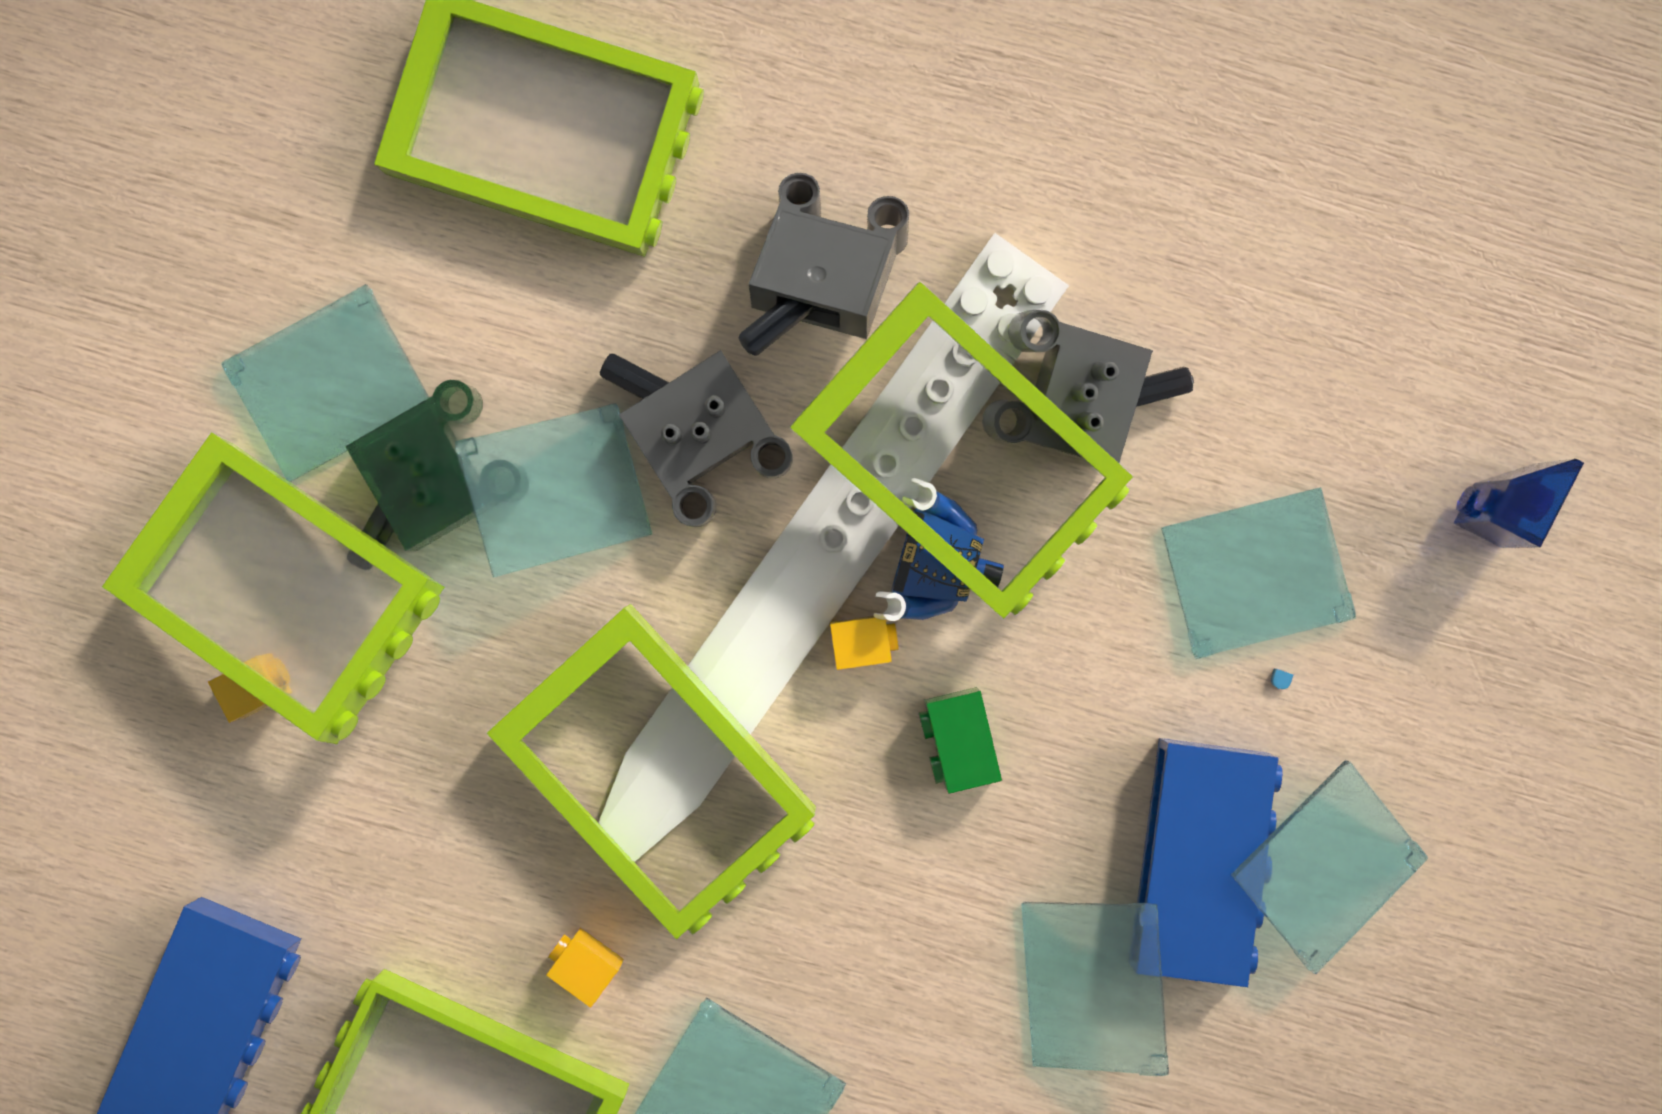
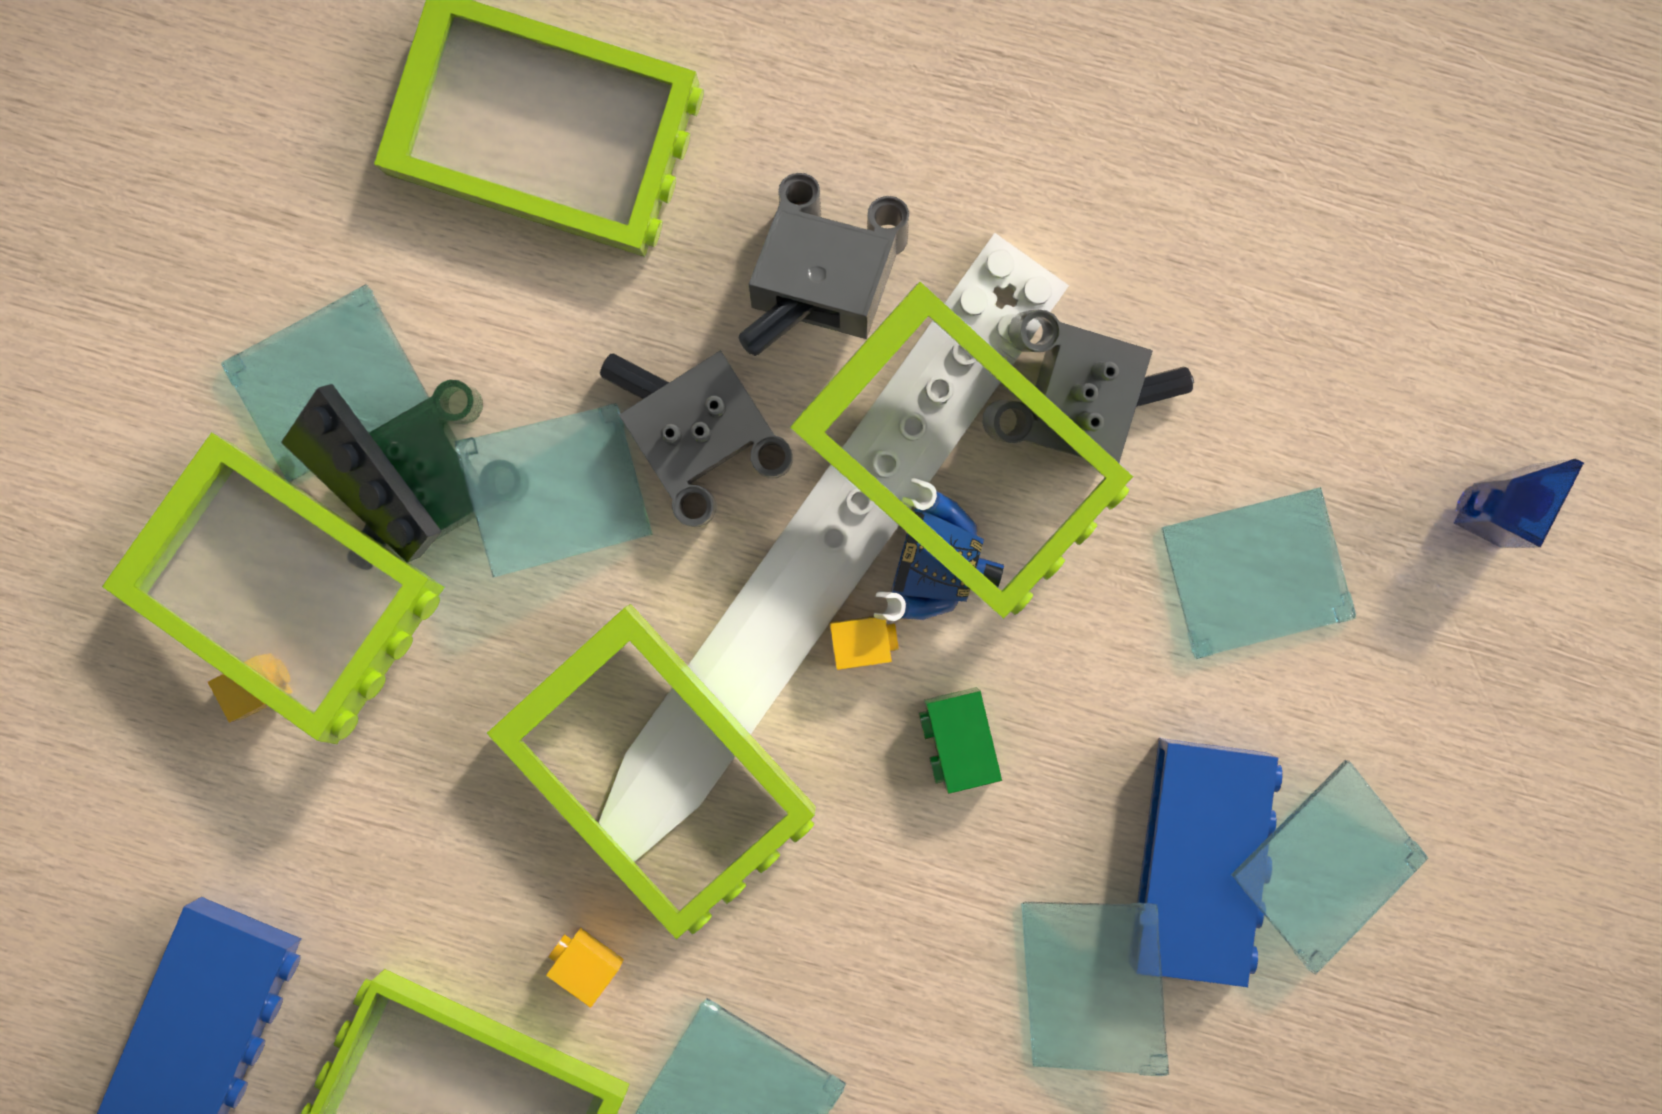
dark azure piece [1271,668,1294,689] -> none
none -> black wing [281,384,442,563]

